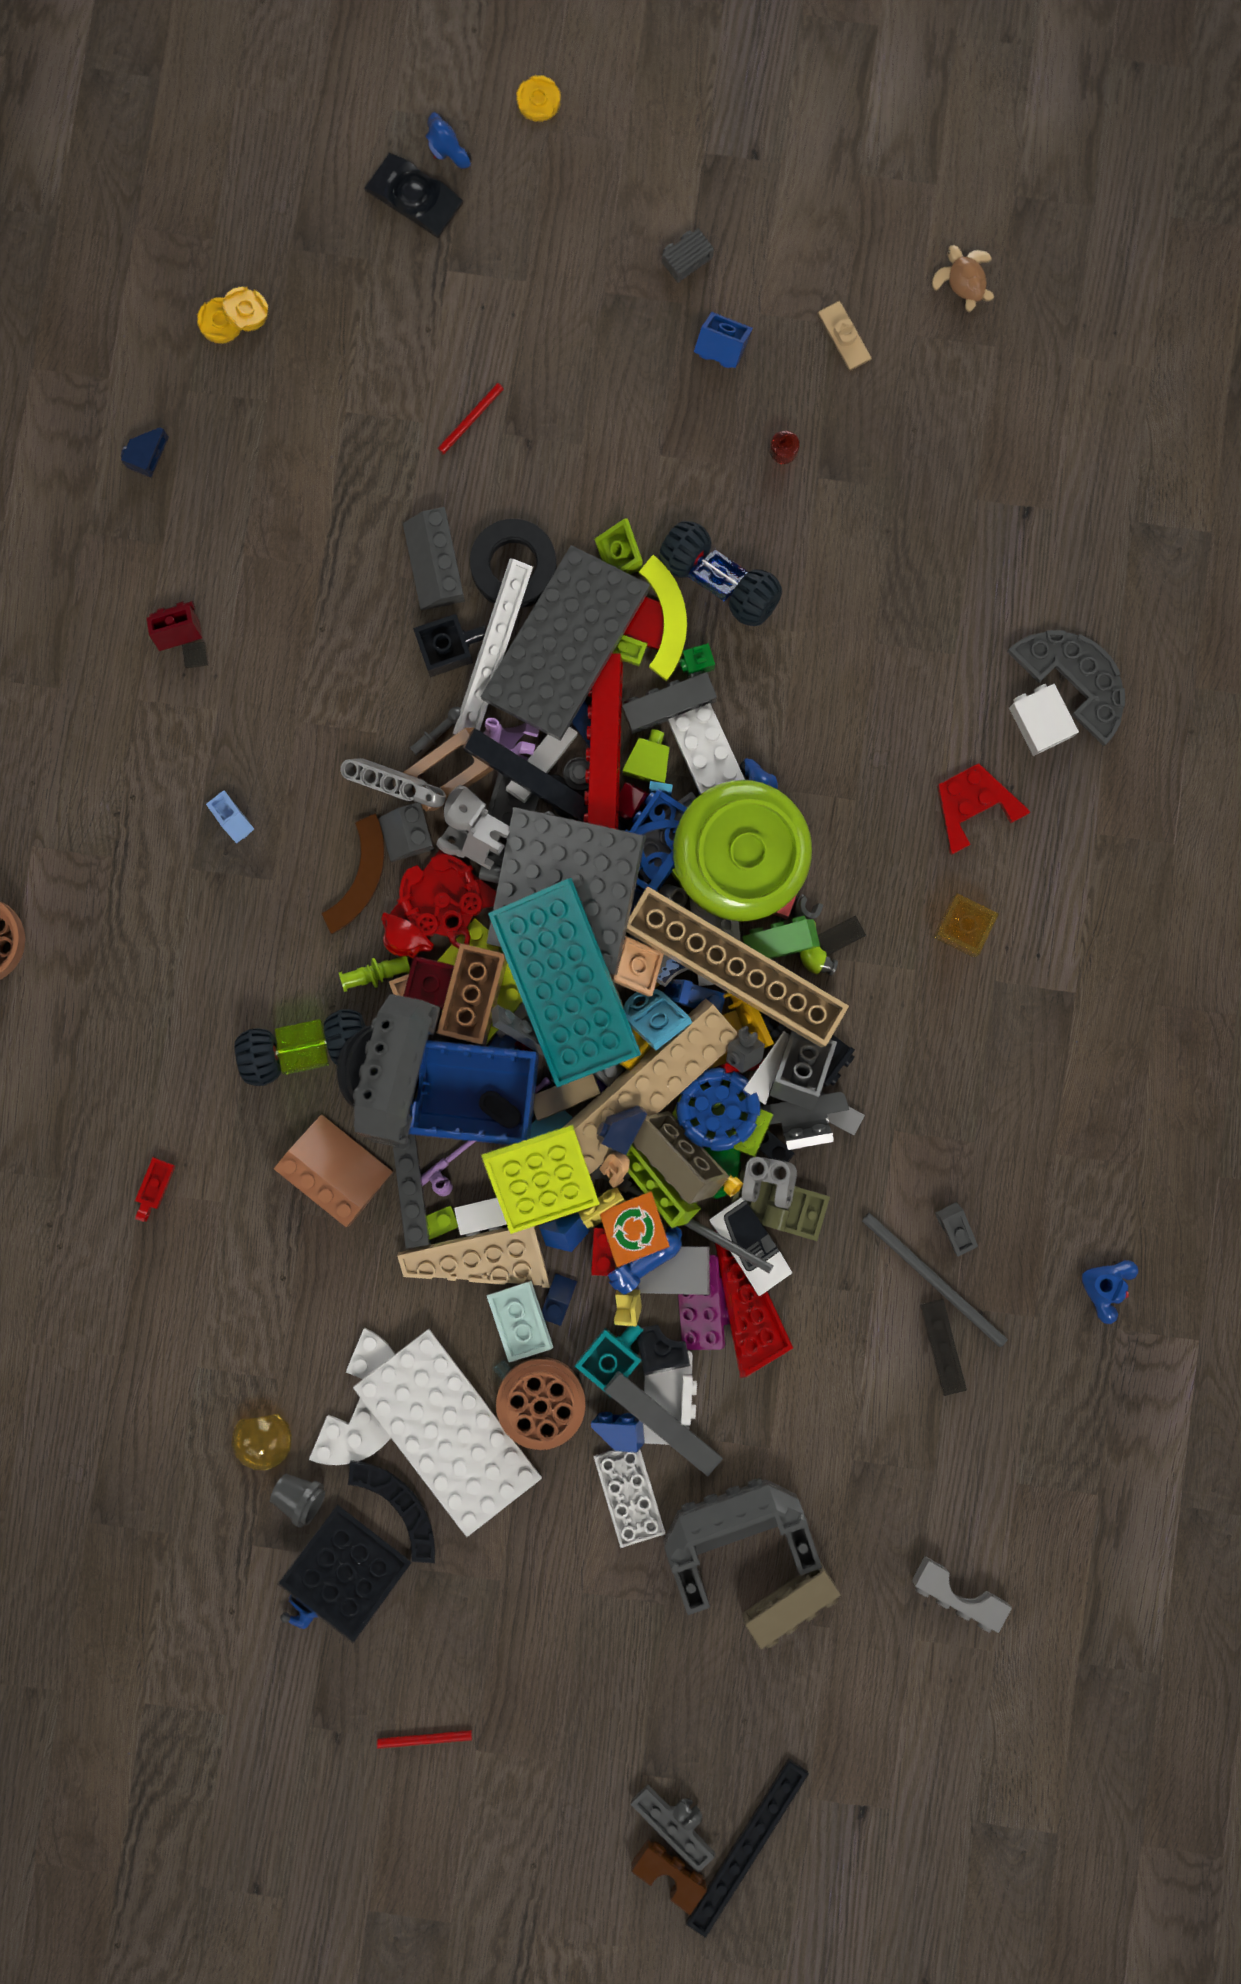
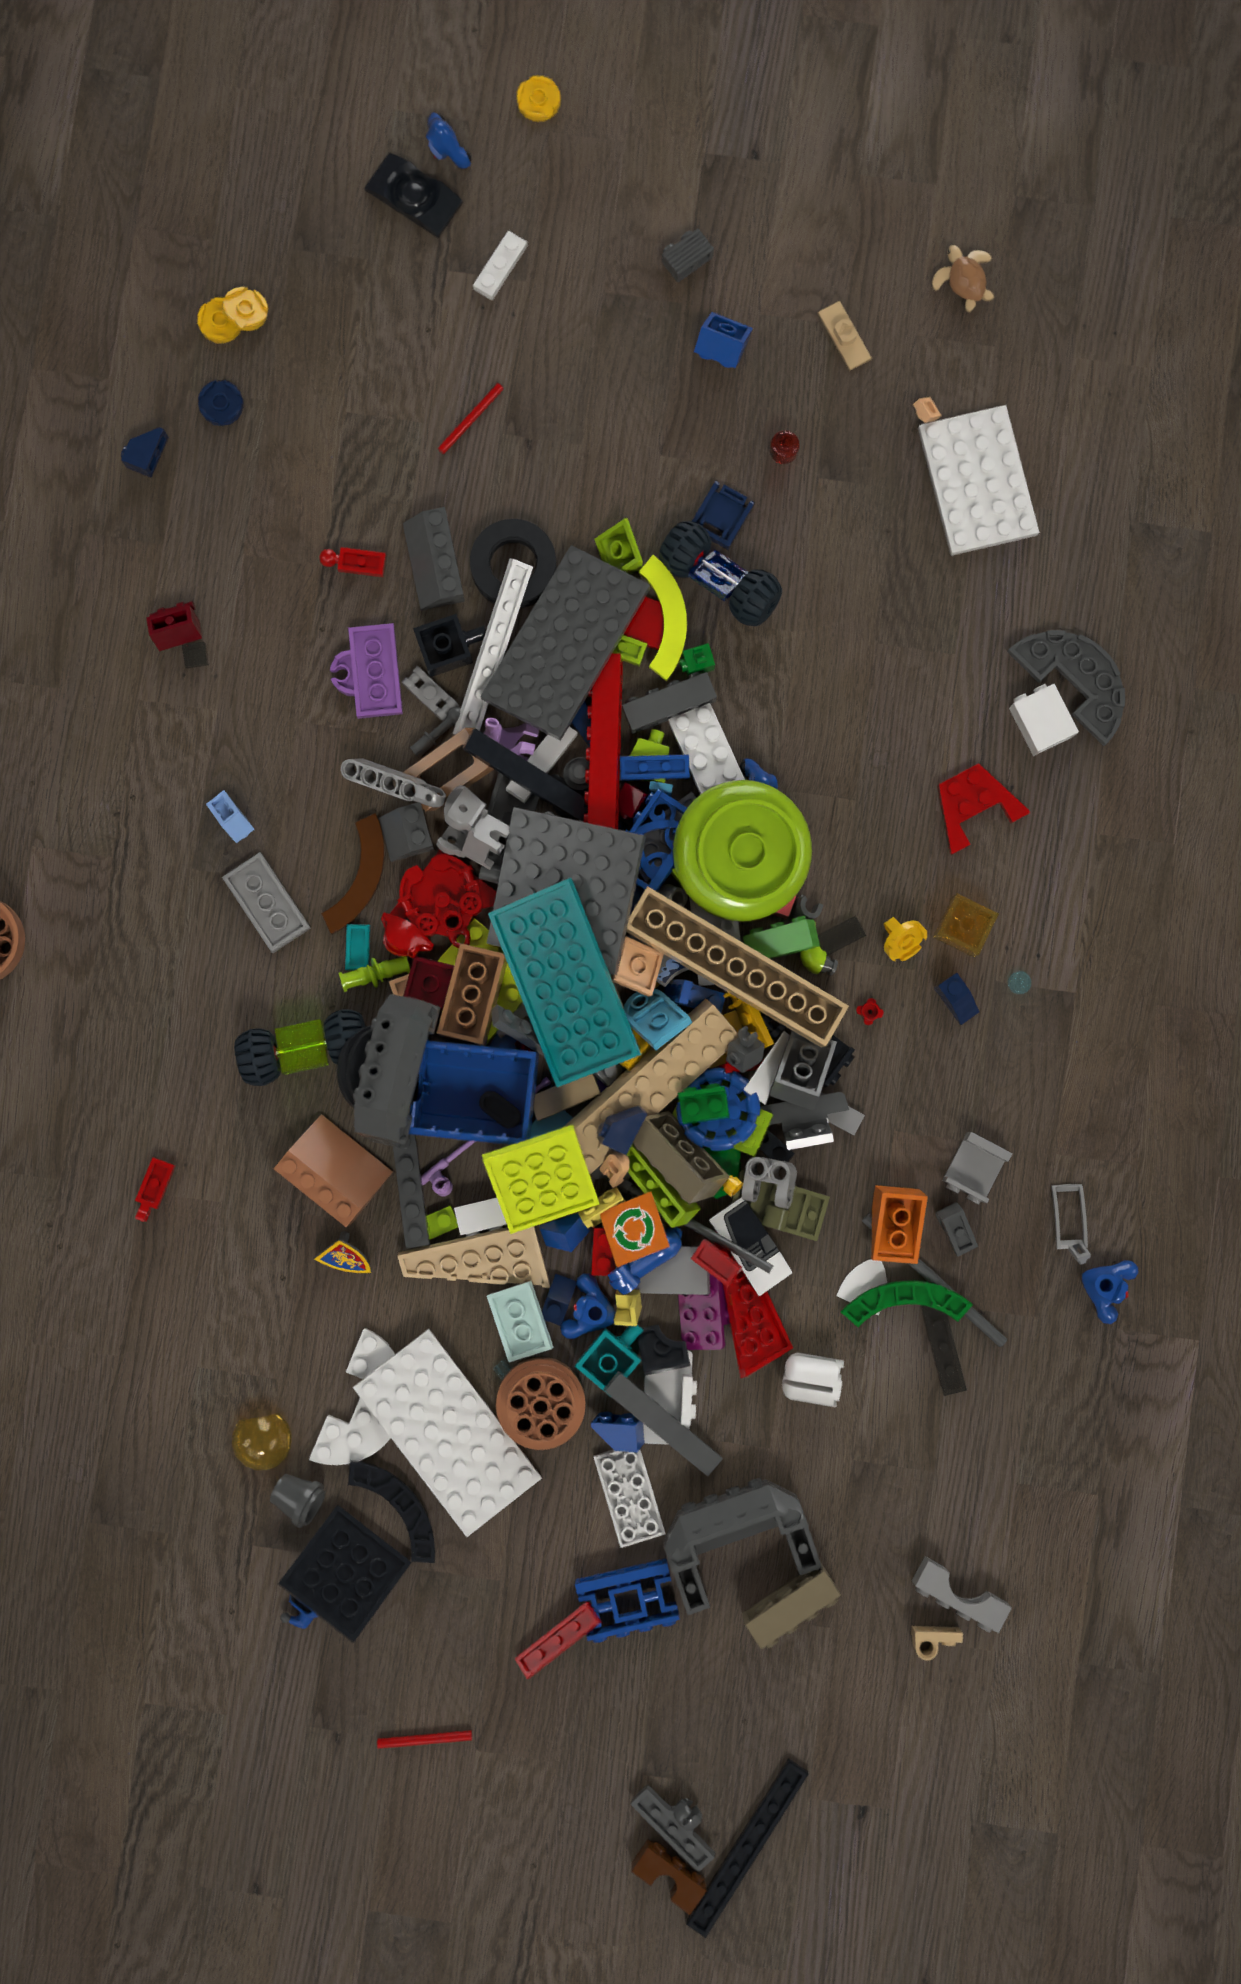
none -> dark blue tile [198,380,244,426]
none -> light grey tile [222,852,311,953]
none -> shield [314,1231,371,1273]
none -> red plate [319,547,386,577]
none -> medium lavender plate [330,623,403,719]
none -> teal tile [345,924,371,971]
none -> light grey plate [402,666,459,721]
none -> white plate [473,231,528,300]
none -> red tile [514,1602,601,1679]
none -> blue head [560,1273,616,1339]
none -> blue fence [575,1558,680,1643]
none -> blue tile [620,754,690,780]
none -> green bracket [678,1084,730,1124]
none -> red tile [690,1239,743,1287]
none -> dark blue container [692,481,755,550]
none -> white cylinder [782,1353,844,1407]
none -> white sticker [837,1259,887,1315]
none -> green tile [840,1280,973,1328]
none -> red plate [856,998,884,1025]
none -> orange slope [871,1185,928,1264]
none -> yellow tile [883,917,927,962]
none -> tan plate [912,1626,963,1660]
none -> light nougat plate [913,397,942,423]
none -> white plate [918,405,1039,556]
none -> dark blue slope [934,973,979,1025]
none -> light grey panel [942,1132,1012,1205]
none -> clear light blue piece [1008,971,1031,994]
none -> light grey sword [1051,1184,1091,1265]

